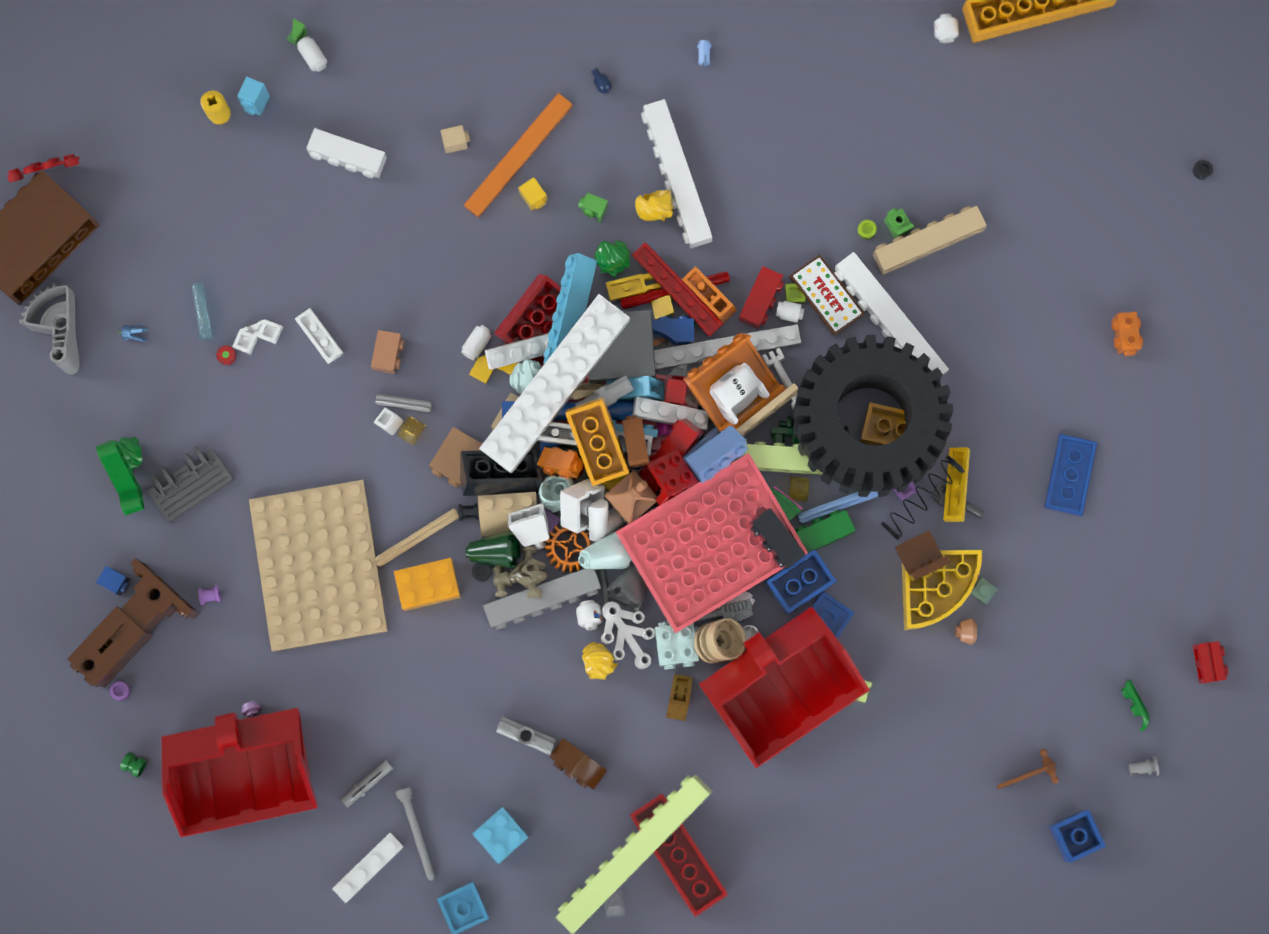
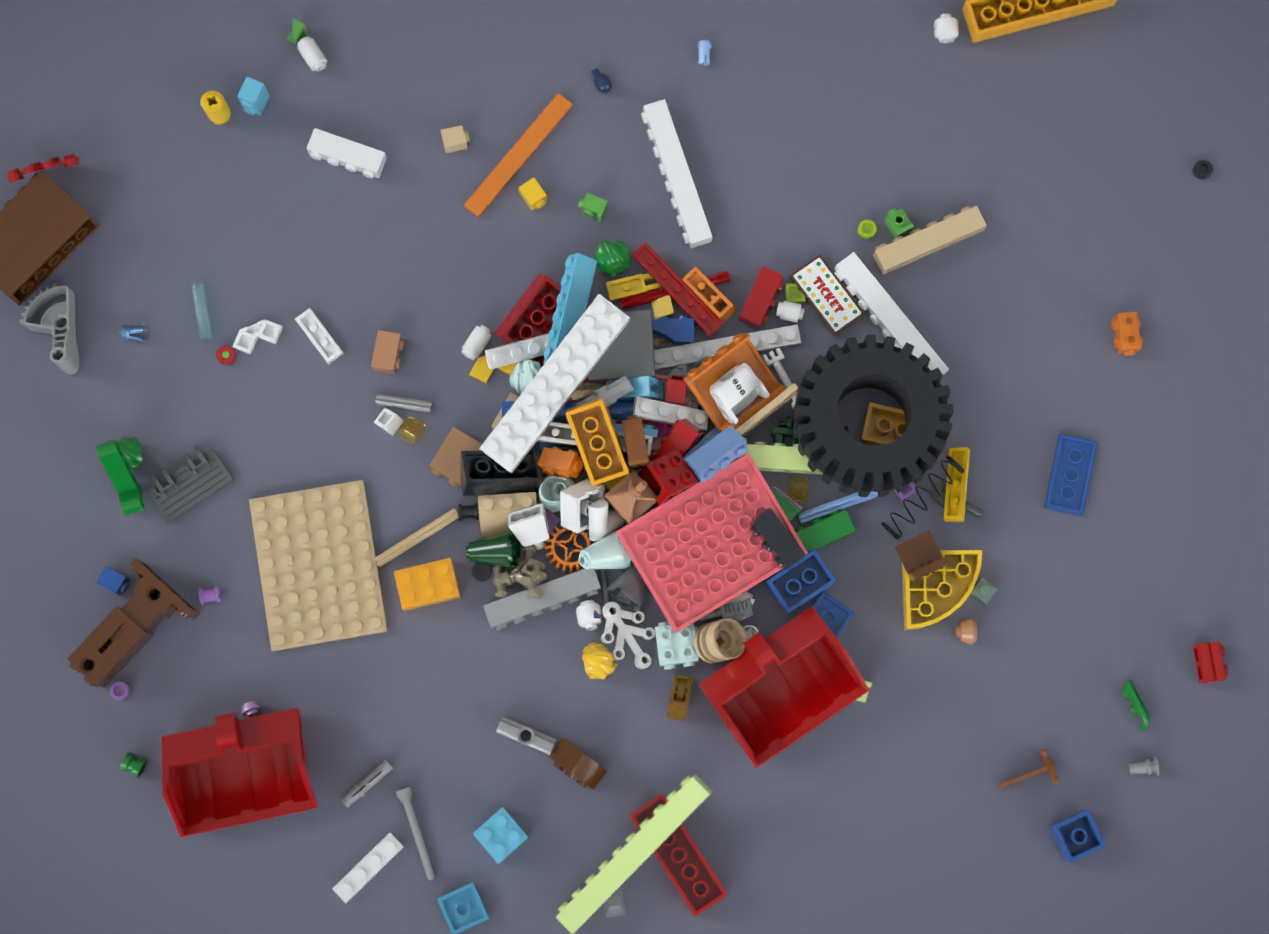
yellow hair [635,190,673,221] -> none

